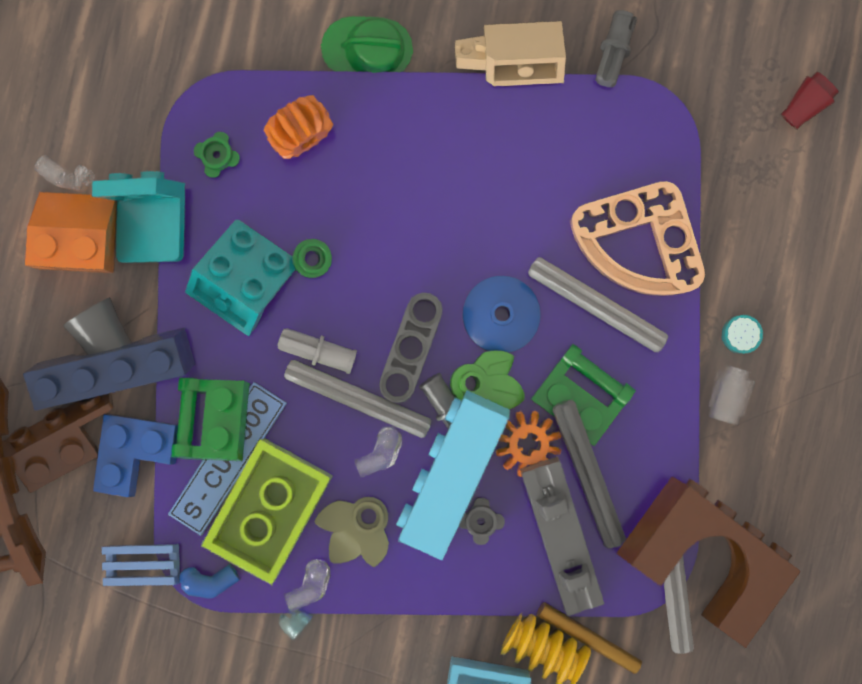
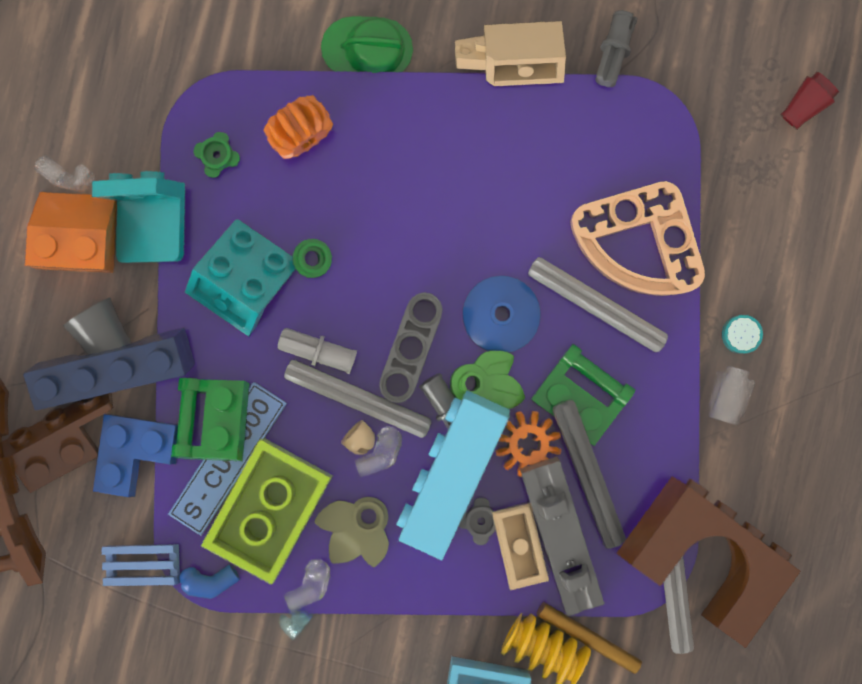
none -> tan hinge [341,420,375,455]
none -> tan slope [492,502,549,590]

